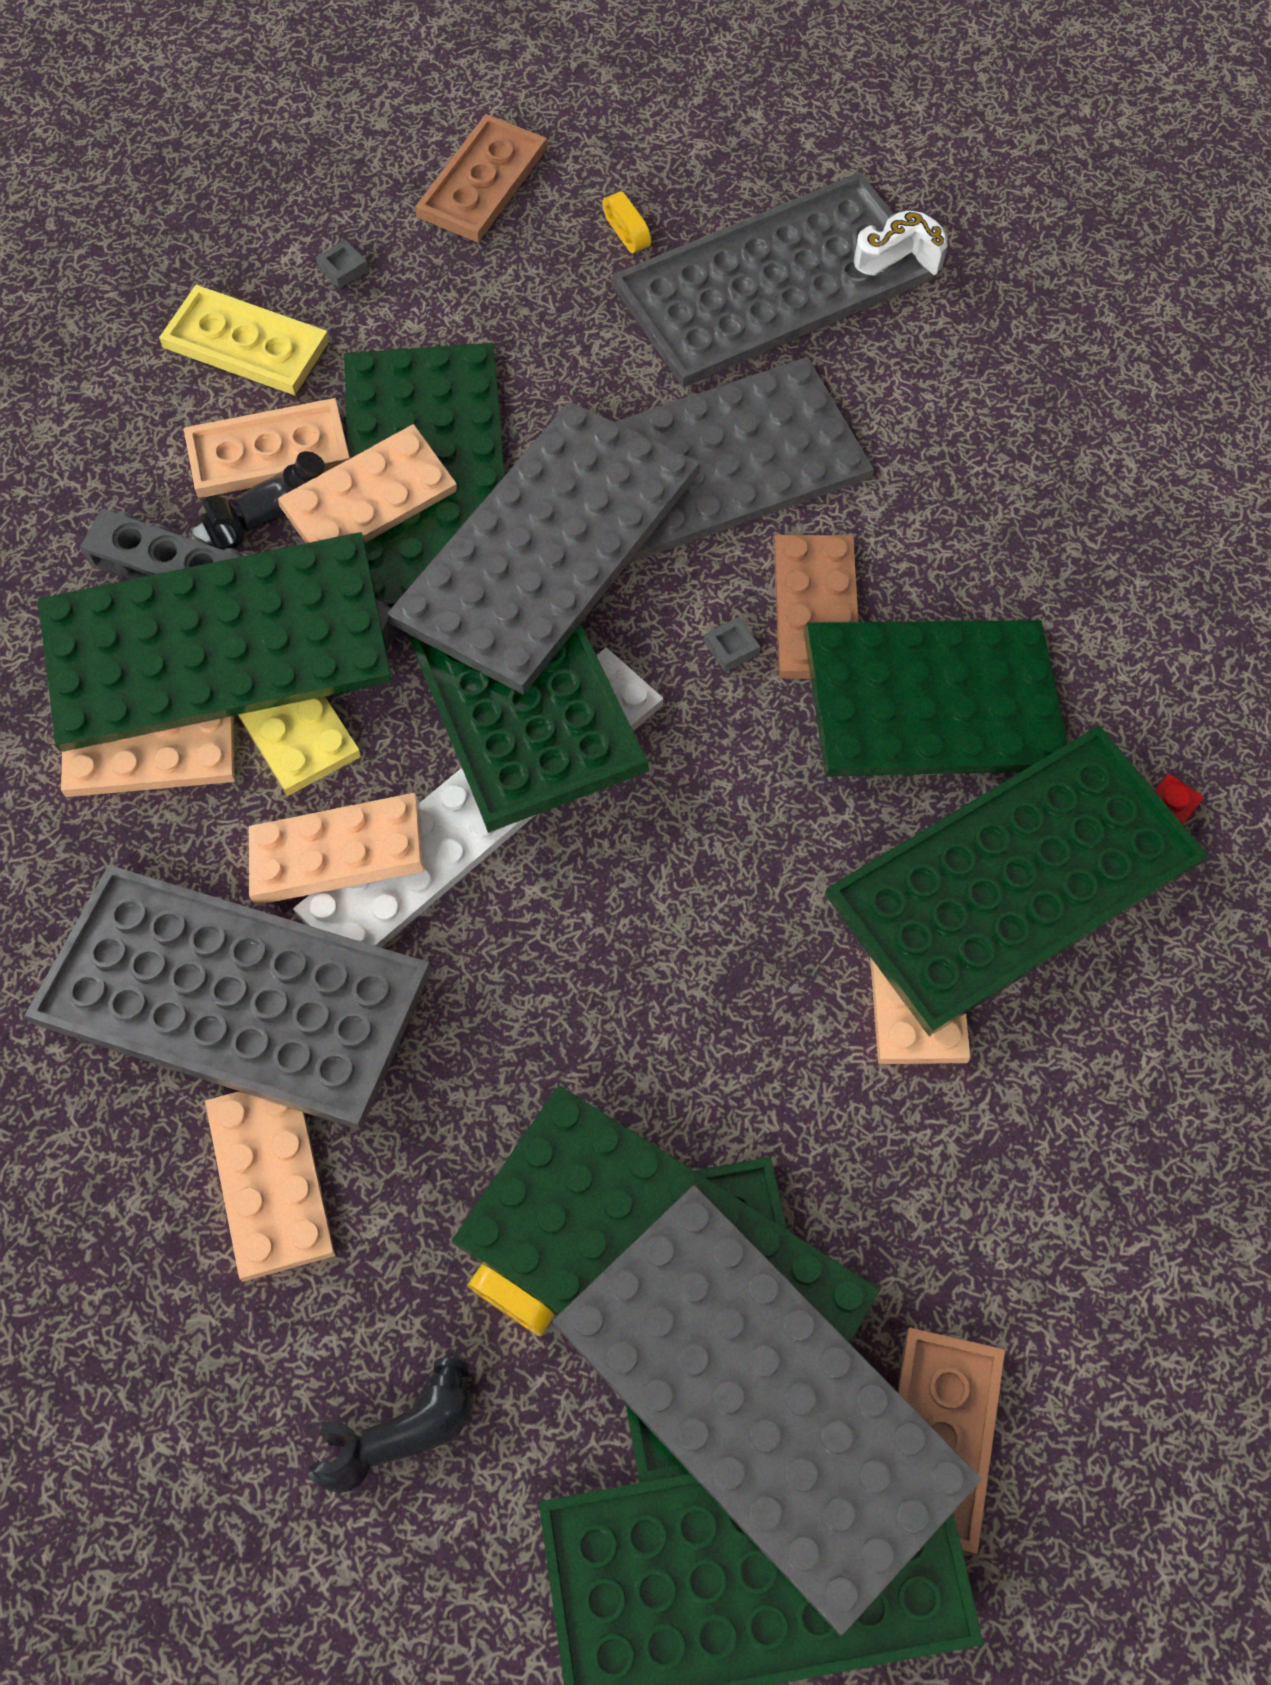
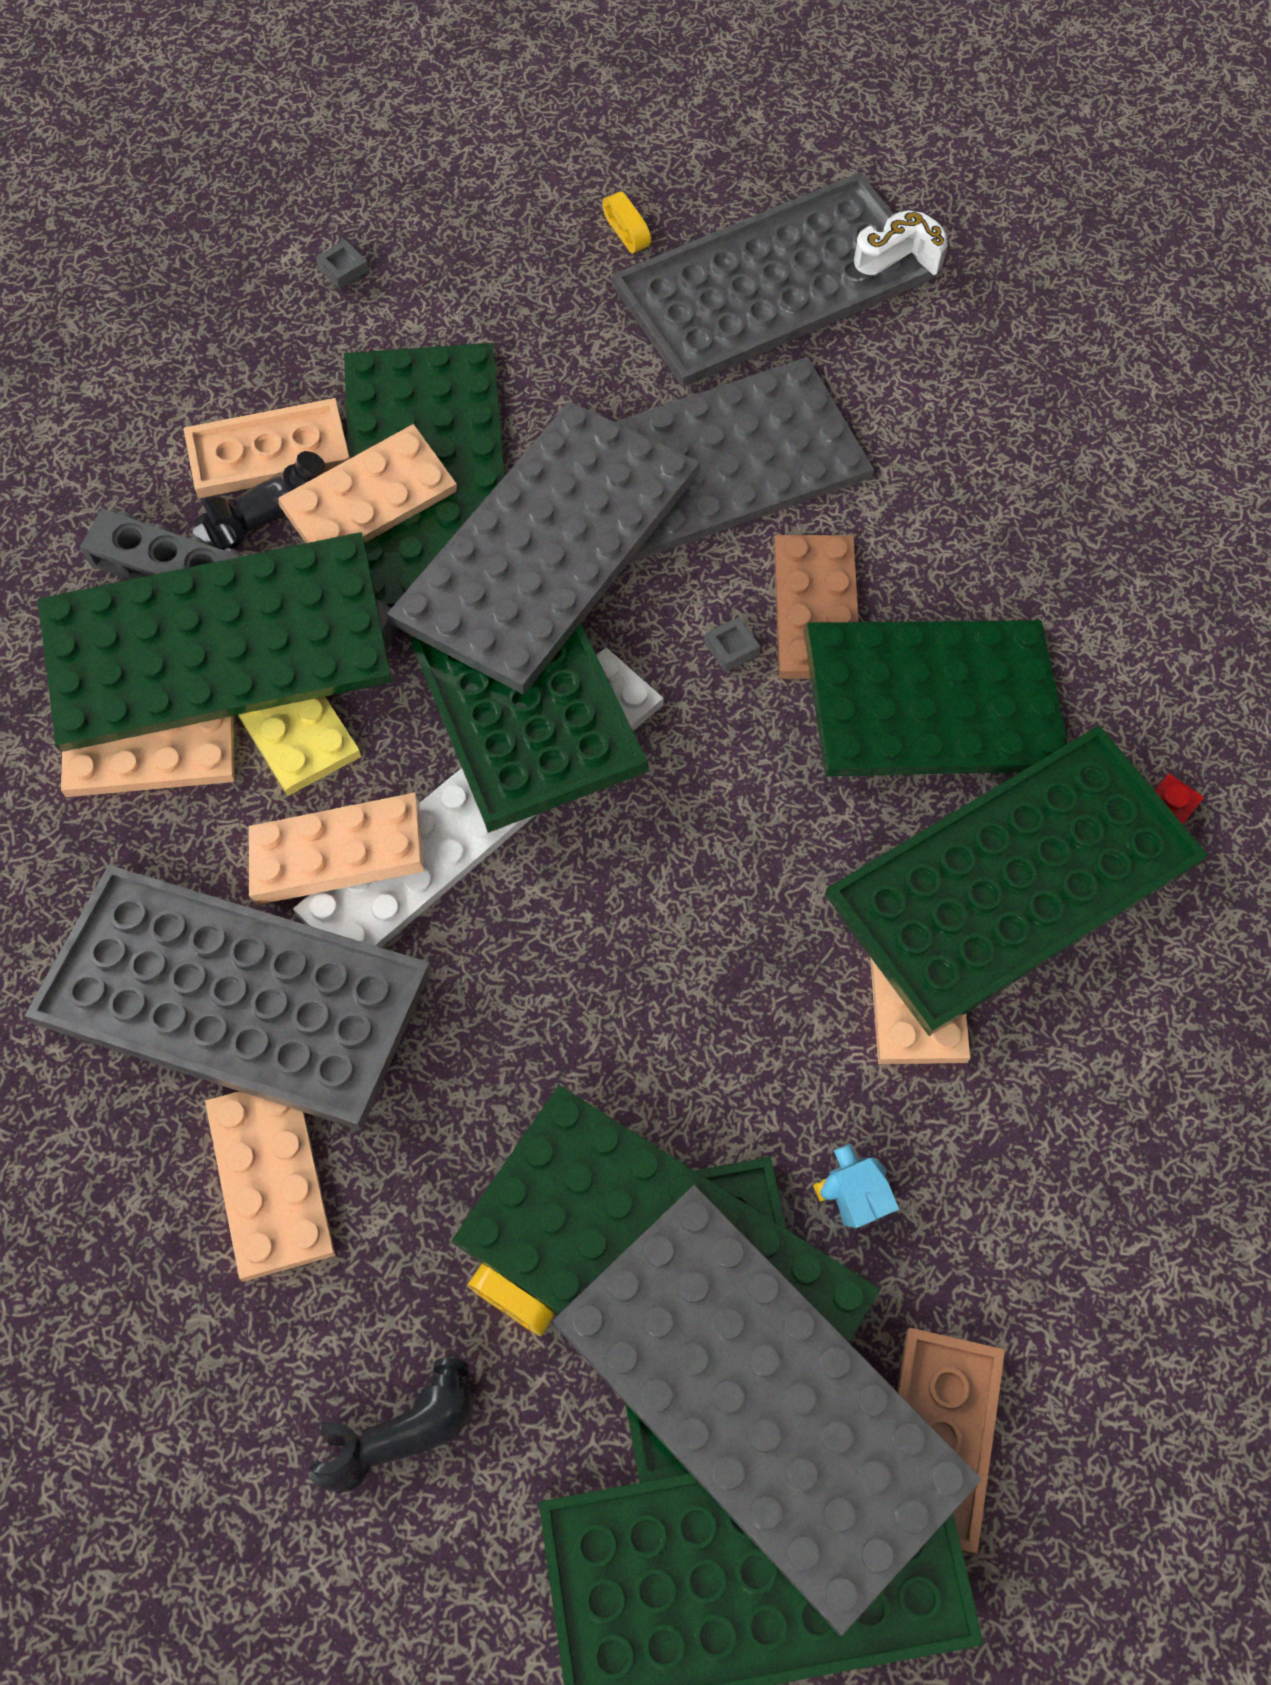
light yellow plate [159,285,329,395] -> none
nougat plate [415,114,547,243] -> none
none -> medium azure piece [813,1144,899,1228]

